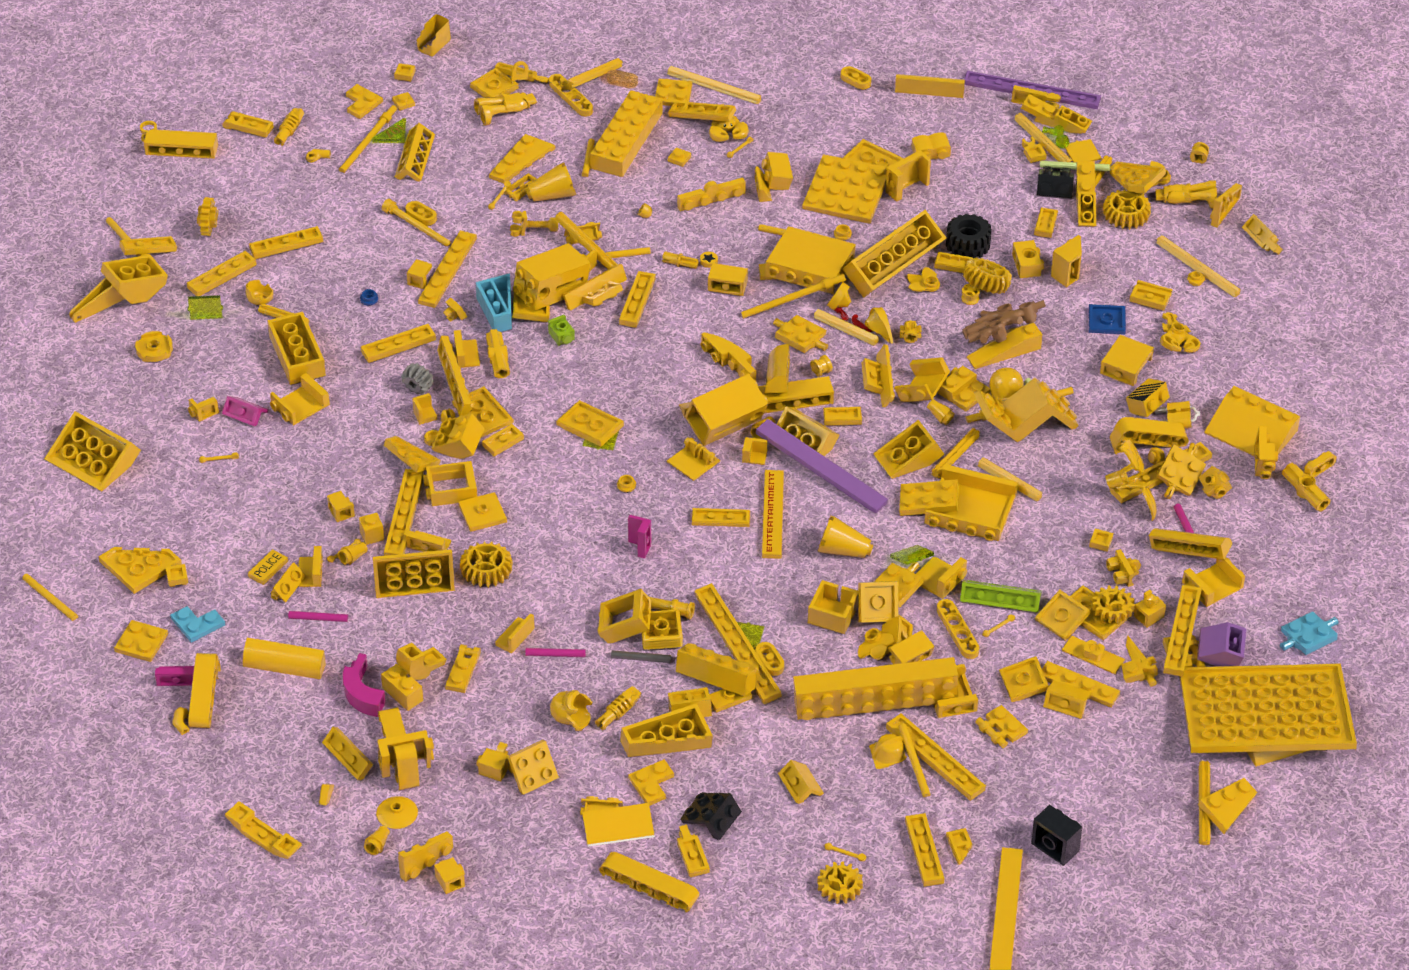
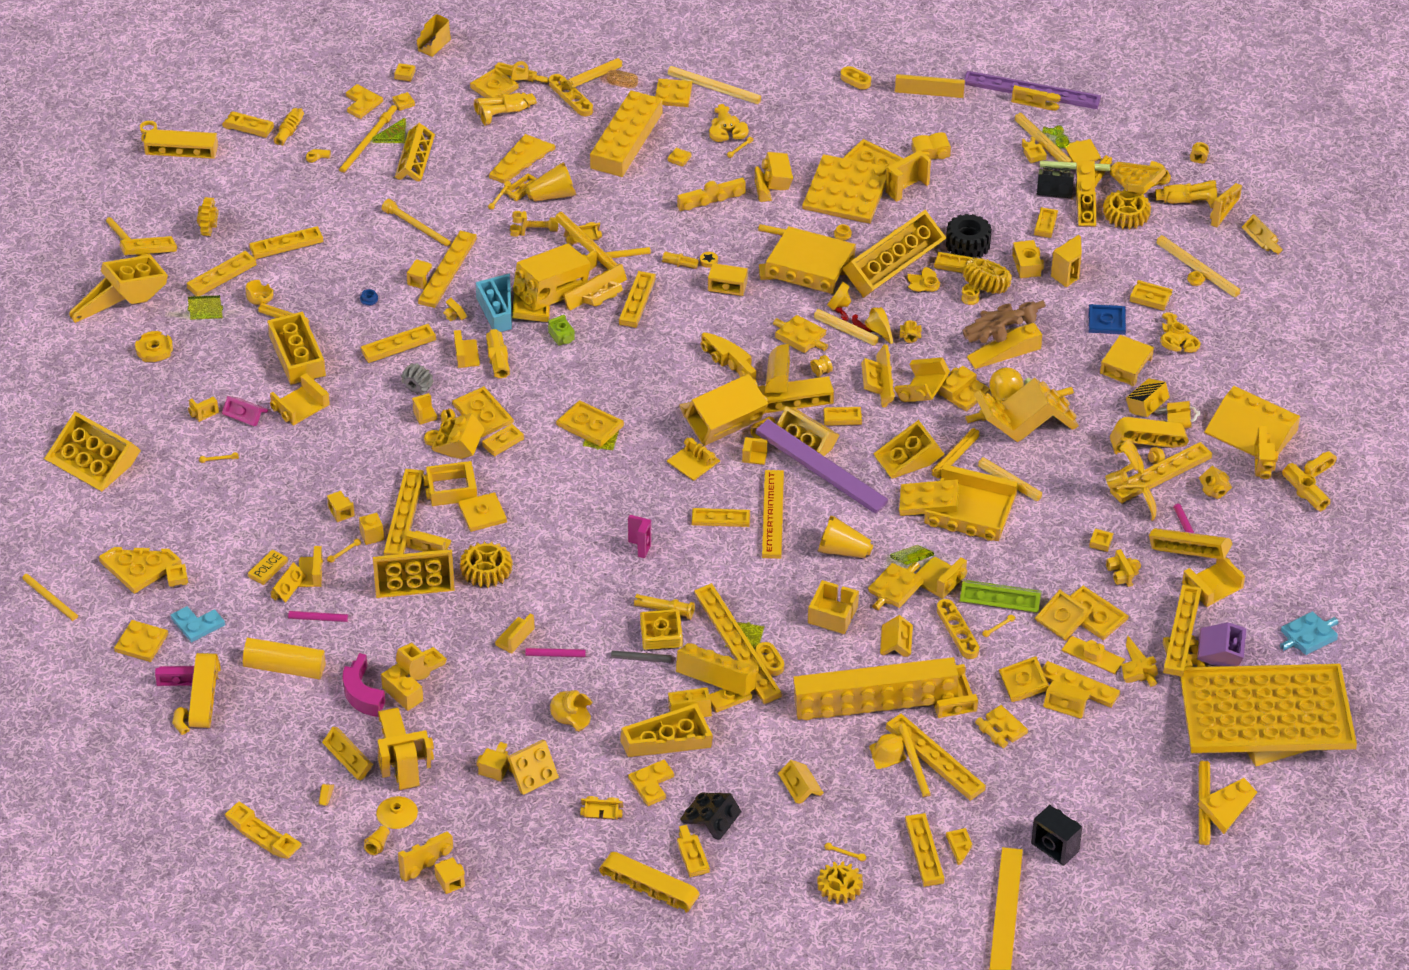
yellow cone [338,542,368,565] -> none
yellow wing [383,436,441,473] -> none
yellow plate [405,201,437,226] -> none
yellow plate [437,336,473,416] -> none
yellow plate [445,644,481,693] -> none
yellow bar [581,138,595,177] -> none
yellow sticker [582,803,655,847] -> none
yellow hinge [595,686,641,730] -> none
yellow window [597,588,651,643] -> none
yellow plate [617,475,636,492] -> none
yellow hinge [637,203,652,218] -> none
yellow plate [668,101,736,121] -> none
yellow bar [741,274,846,319] -> none
yellow plate [858,581,898,623] -> none
yellow plate [858,628,895,660] -> none
yellow hinge [889,630,935,664] -> none
yellow cone [927,399,955,425] -> none
yellow slope [1021,94,1092,133] -> none
yellow gear [1092,585,1135,623] -> none
yellow brick [1134,589,1166,628] -> none
yellow plate [1156,443,1206,499] -> none

